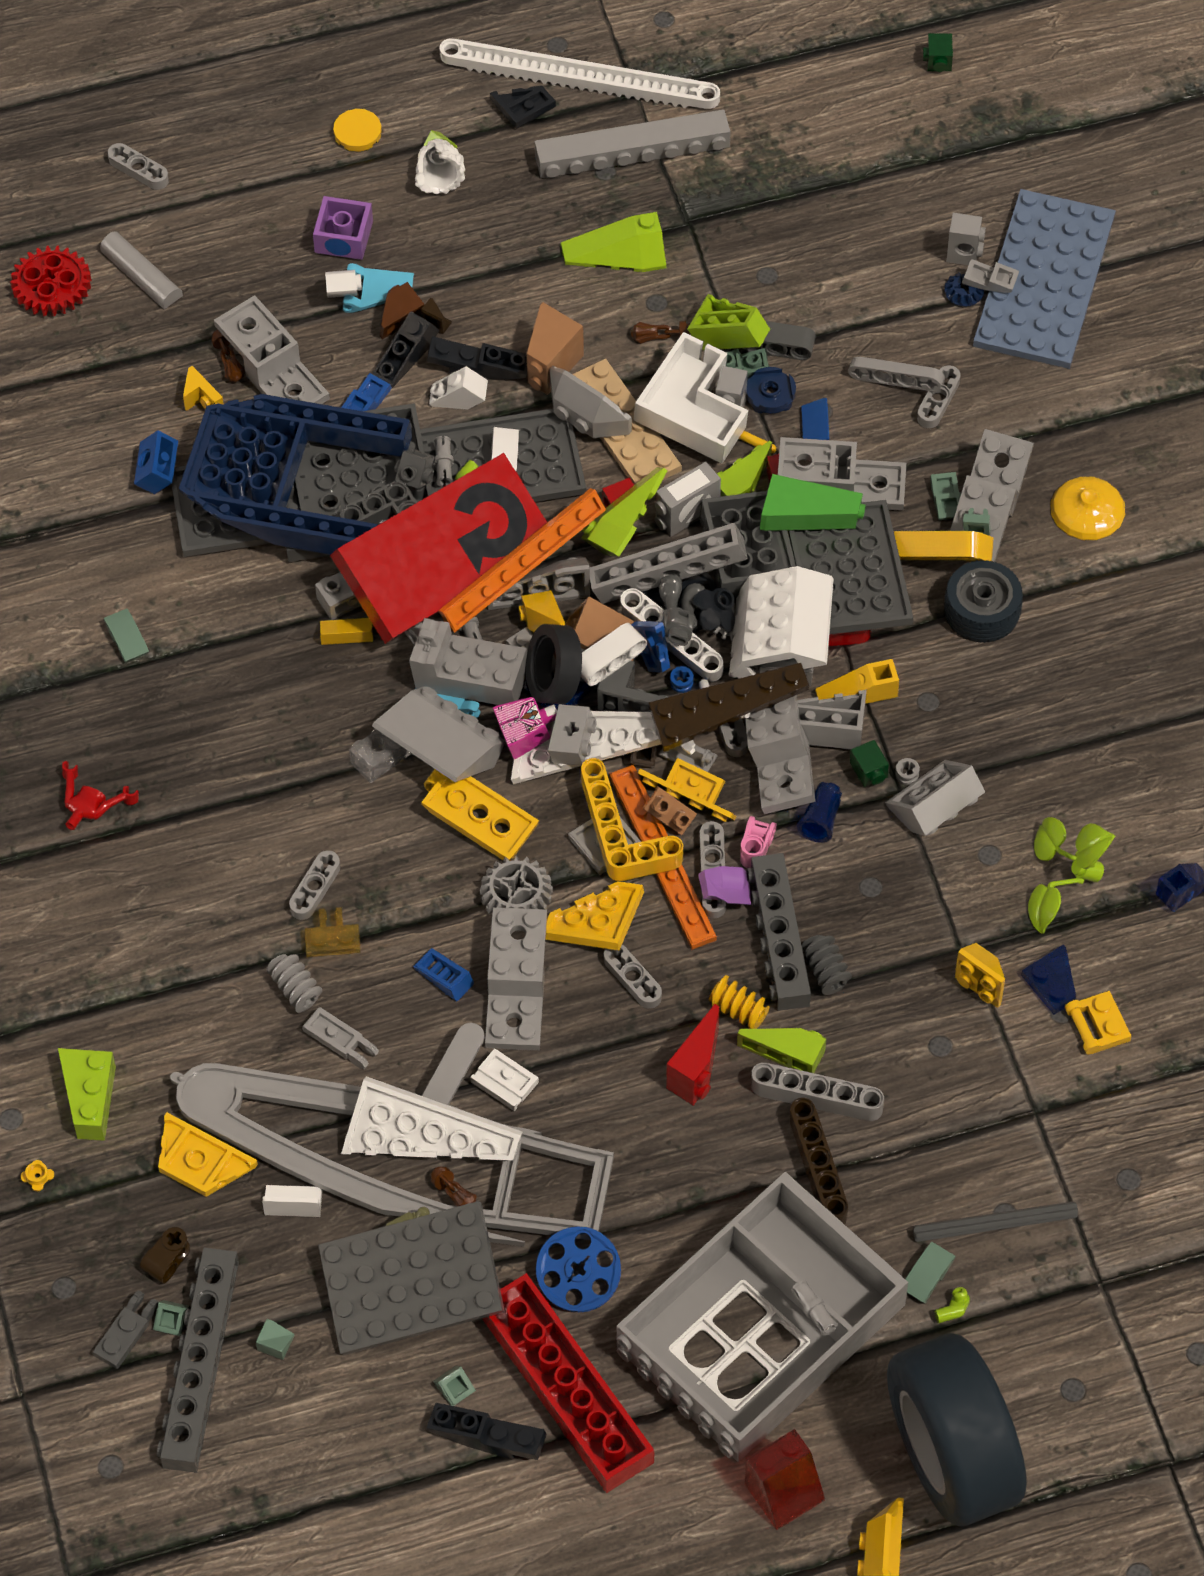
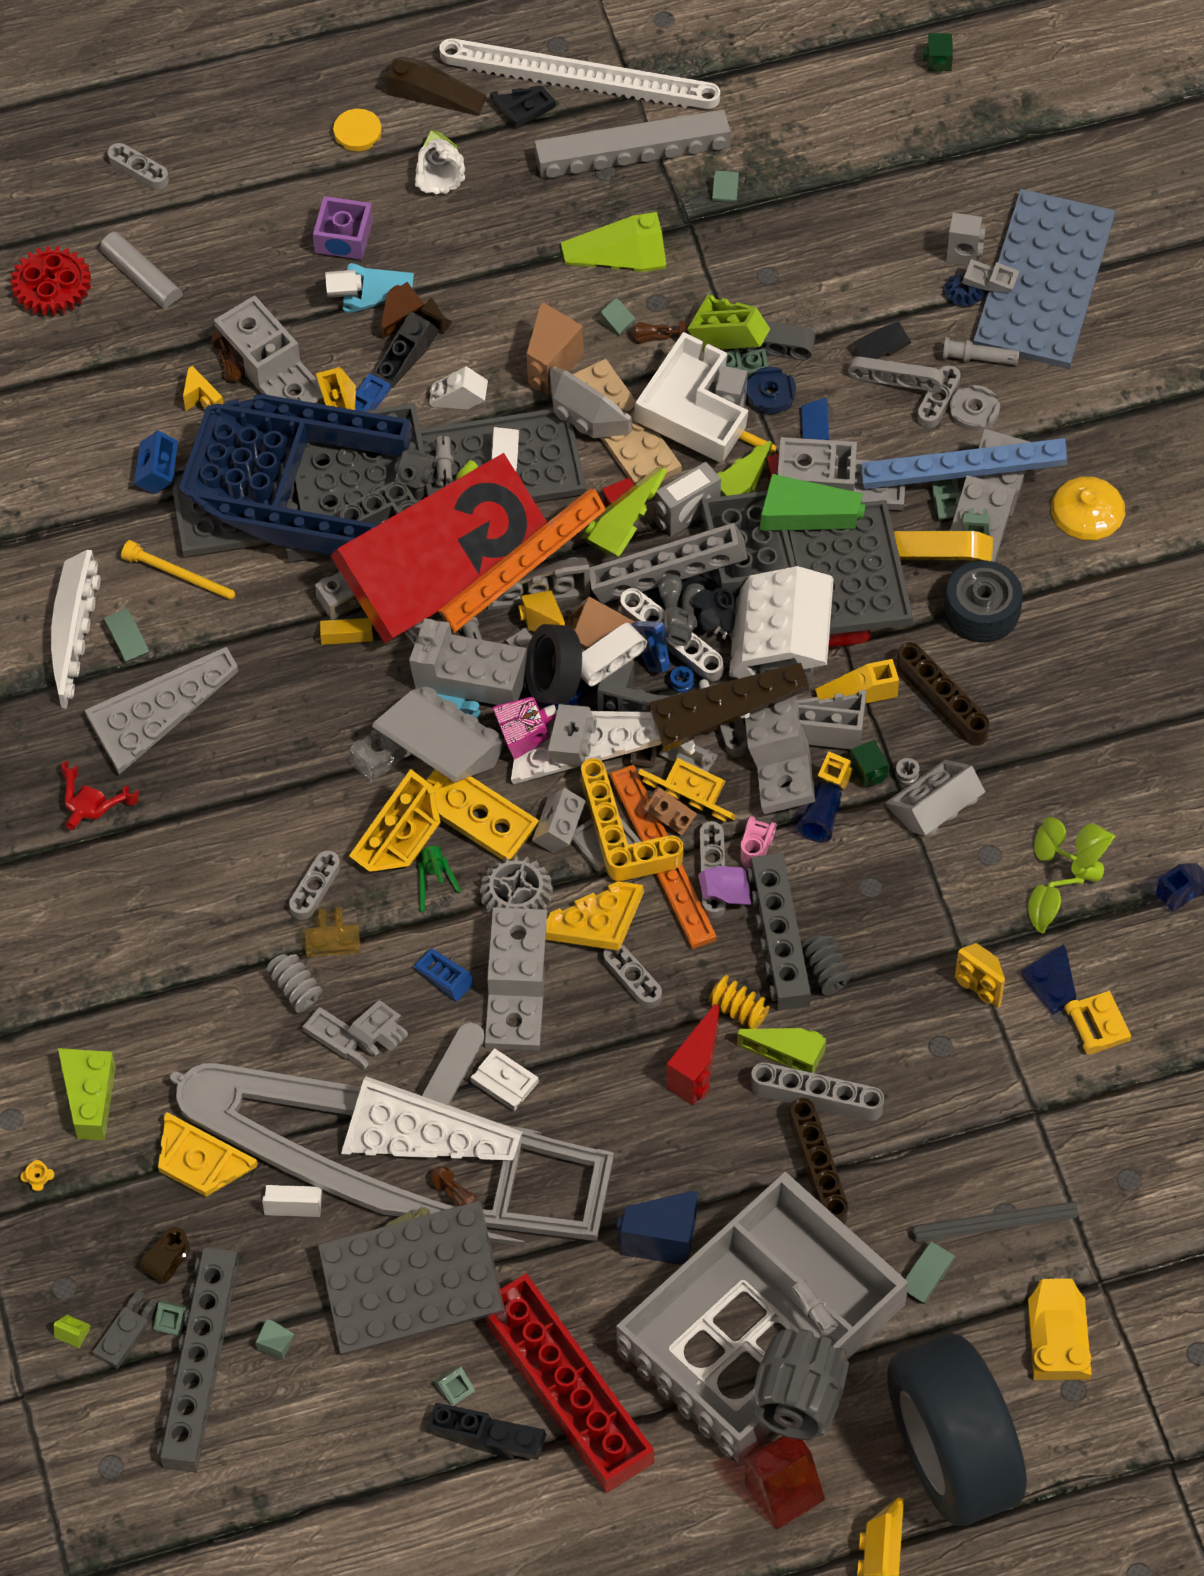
black slope [426,336,527,380] -> none
blue wedge [536,1226,621,1313] -> none
lime arm [934,1287,970,1323] -> none
none -> white wedge [51,550,101,709]
none -> lime slope [54,1315,91,1348]
none -> light grey wing [85,647,239,774]
none -> yellow piece [121,540,235,600]
none -> yellow slope [316,367,356,410]
none -> yellow wedge [349,769,441,872]
none -> light grey hinge [349,1000,408,1050]
none -> dark brown wedge [386,56,486,116]
none -> green plant [418,846,461,913]
none -> light grey brick [532,788,586,854]
none -> sand green slope [600,298,635,336]
none -> dark blue slope [617,1191,698,1265]
none -> sand green slope [712,171,739,202]
none -> dark grey wheel [750,1329,849,1440]
none -> yellow leg [818,751,853,790]
none -> black slope [853,322,911,359]
none -> medium blue plate [862,438,1068,489]
none -> dark brown beam [897,642,990,746]
none -> light grey pin [942,337,1019,366]
none -> light grey tile [949,385,1000,431]
none -> yellow slope [1028,1279,1091,1381]

